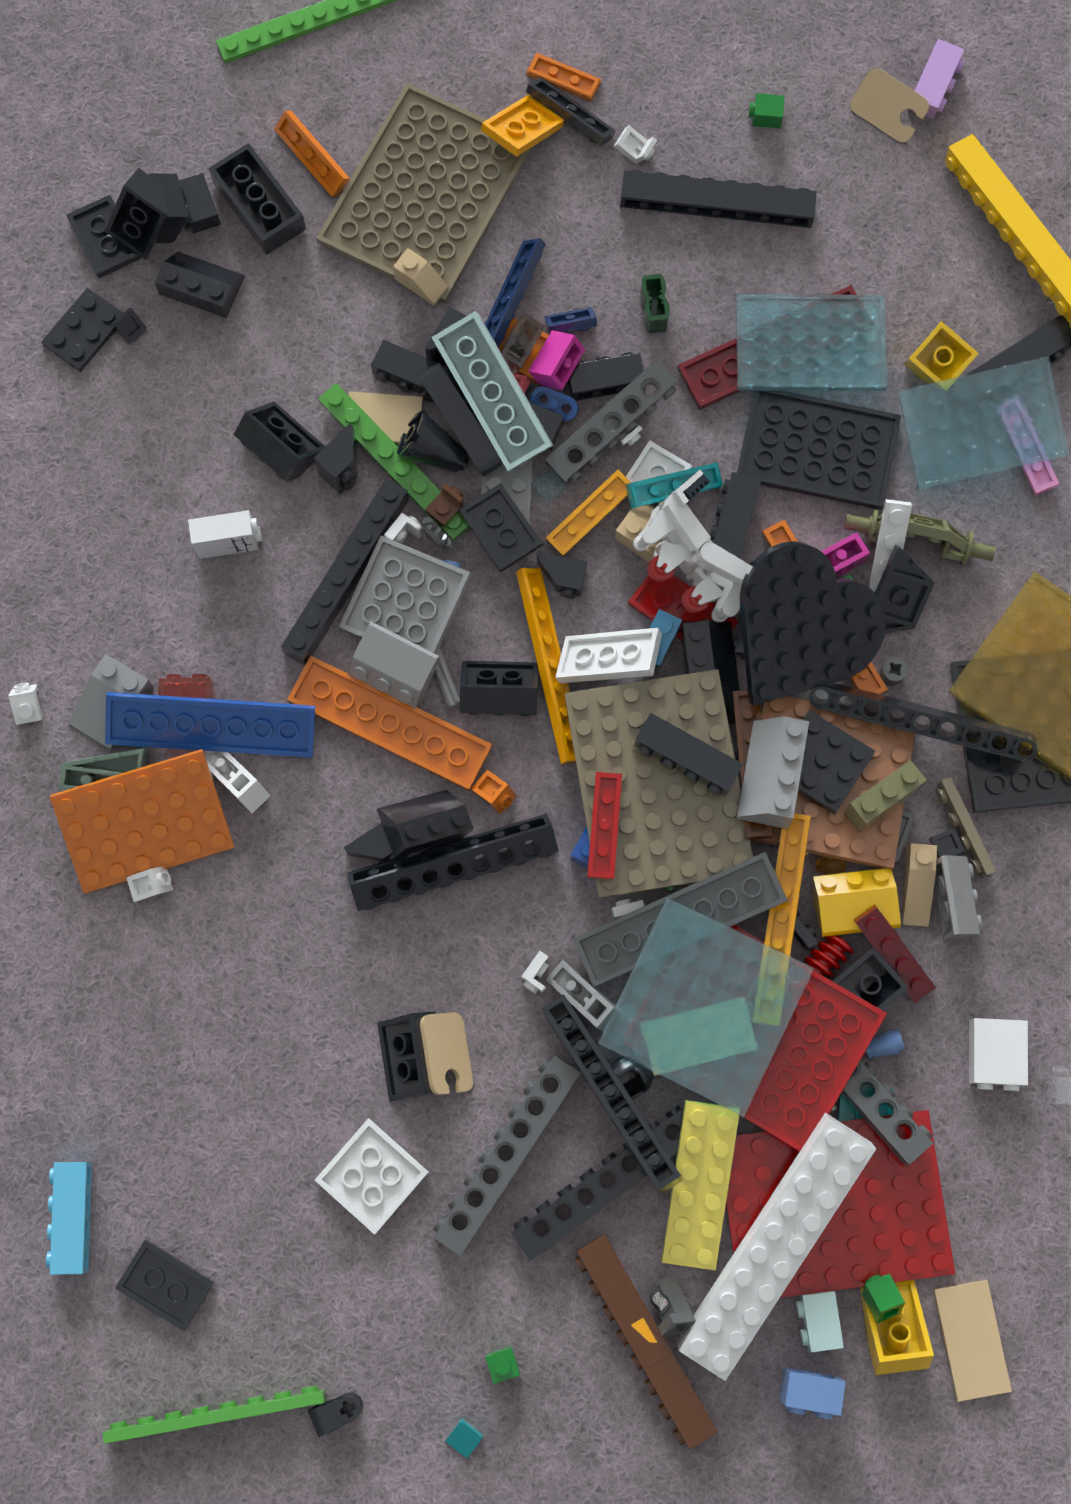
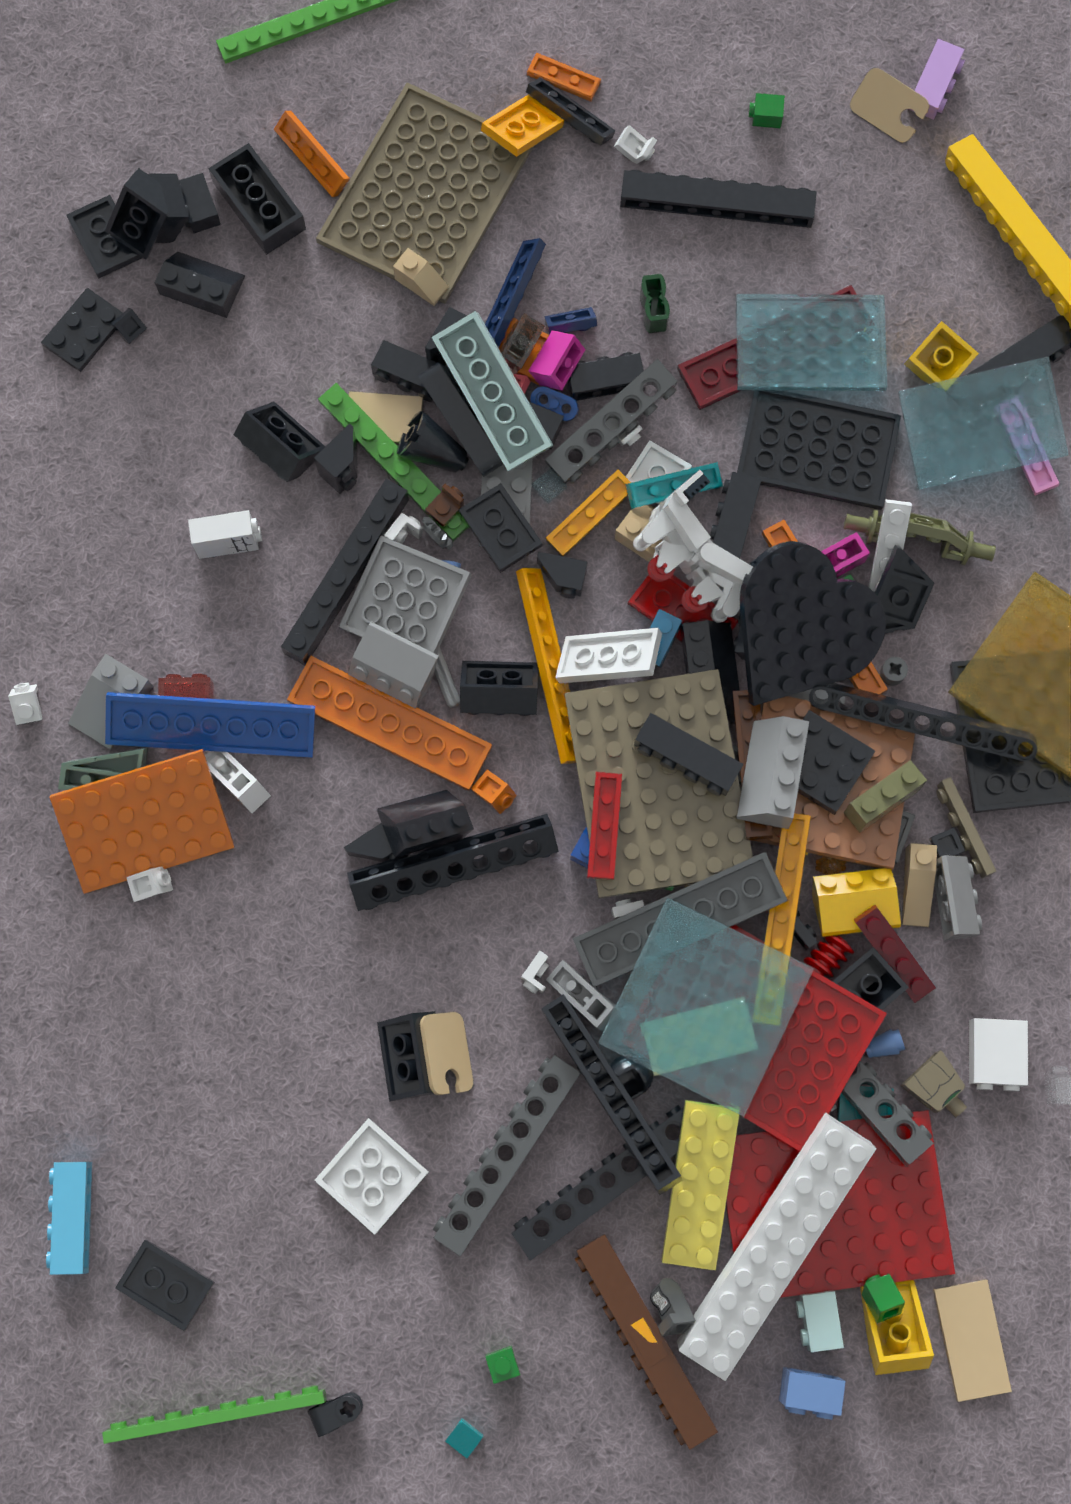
none -> dark tan torso [900,1050,967,1118]

